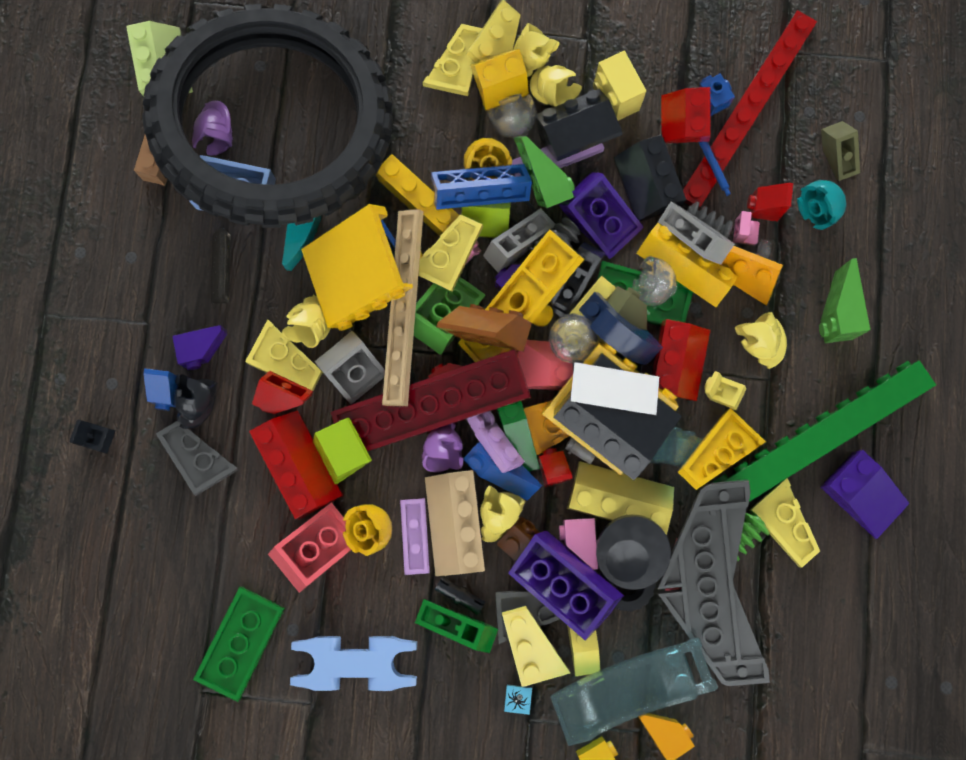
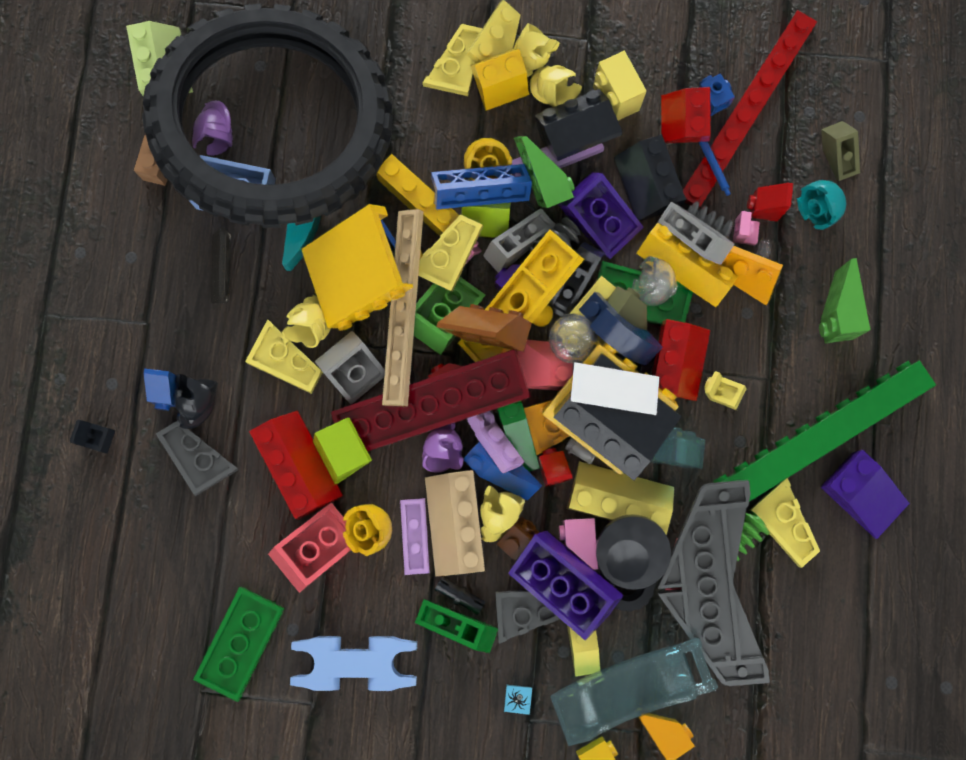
dark purple slope [173,325,227,370] -> none
red slope [252,371,313,414] -> none
clear cylinder [488,94,537,138] -> none
light yellow wing [502,606,570,687] -> none
yellow wing [678,408,766,490] -> none
light yellow helmet [735,312,787,369] -> none

